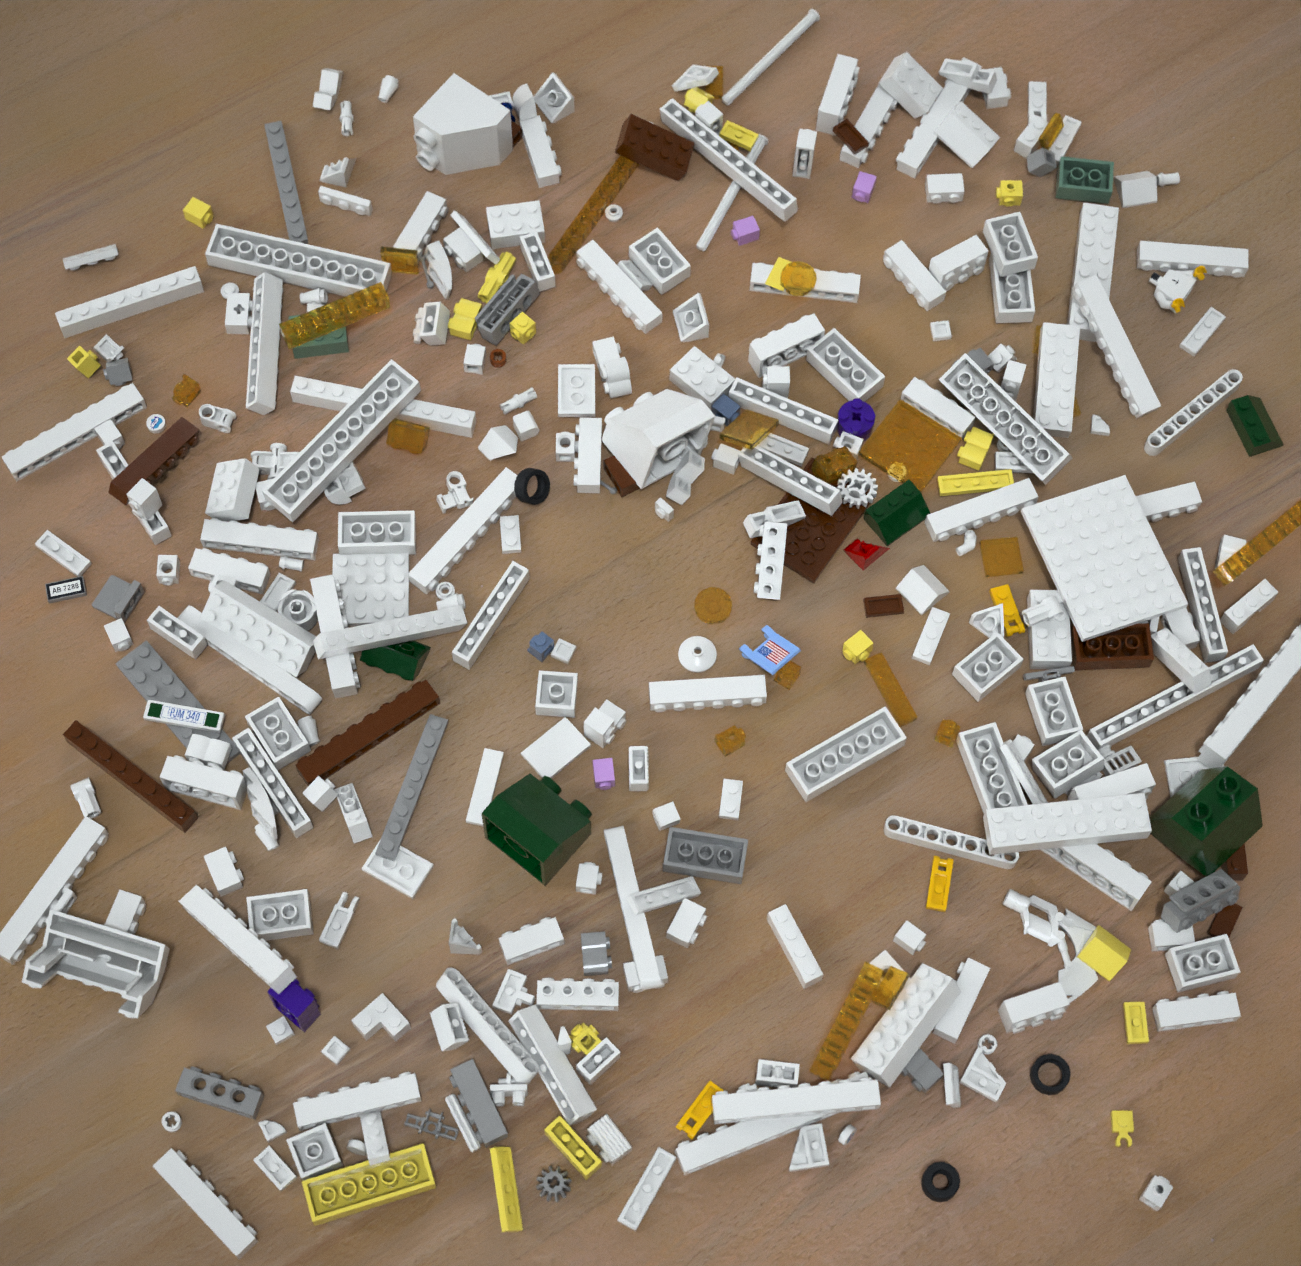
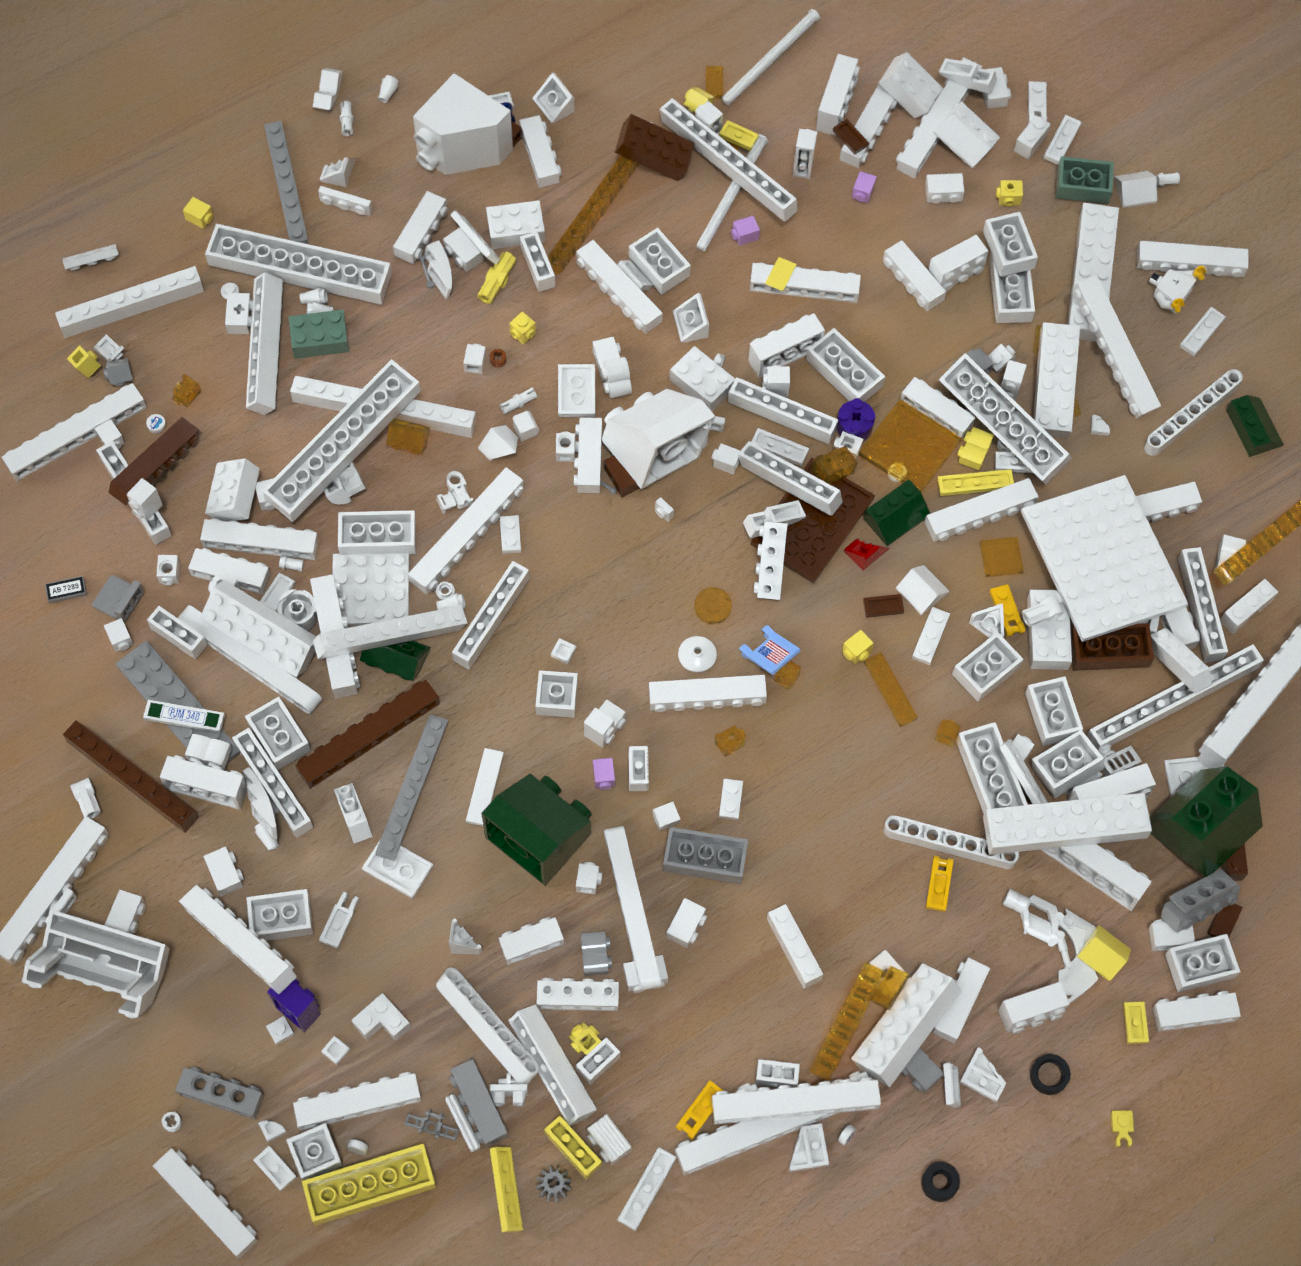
white plate [35,530,91,577] -> none
white piece [199,404,237,433] -> none
white axle [251,443,300,480] -> none
clear yellow brick [279,282,390,349] -> none
white cone [297,716,320,746] -> none
white brick [303,776,339,812] -> none
white plate [360,1110,390,1165] -> none
clear yellow tile [380,246,420,275] -> none
white brick [413,302,450,346] -> none
white brick [430,1003,469,1052] -> none
light yellow brick [448,298,482,340] -> none
light grey brick [474,274,540,345] -> none
white hinge [492,969,535,1015] -> none
white brick [513,83,537,120] -> none
black tyre [514,468,550,505] -> none
white tile [521,717,591,779] -> none
sand blue brick [527,632,554,662] -> none
white slope [557,1026,571,1055] -> none
white plate [605,204,623,222] -> none
white tile [626,876,701,915] -> none
white brick [666,450,705,505] -> none
white wing [672,65,719,92] -> none
sand blue brick [711,393,741,427] -> none
clear yellow tile [719,409,779,450] -> none
clear yellow tile [780,261,817,296] -> none
white brick [785,706,907,802] -> none
white gear [837,468,878,509] -> none
white brick [893,920,926,955] -> none
white tile [930,320,952,341] -> none
white arm [956,530,977,556] -> none
white bush [978,1034,997,1055] -> none
light grey piece [1023,666,1075,682] -> none
light grey brick [1027,148,1057,177] -> none
clear yellow tile [1039,113,1064,150] -> none
white brick [1139,1175,1173,1211] -> none
white brick [1164,871,1195,896] -> none

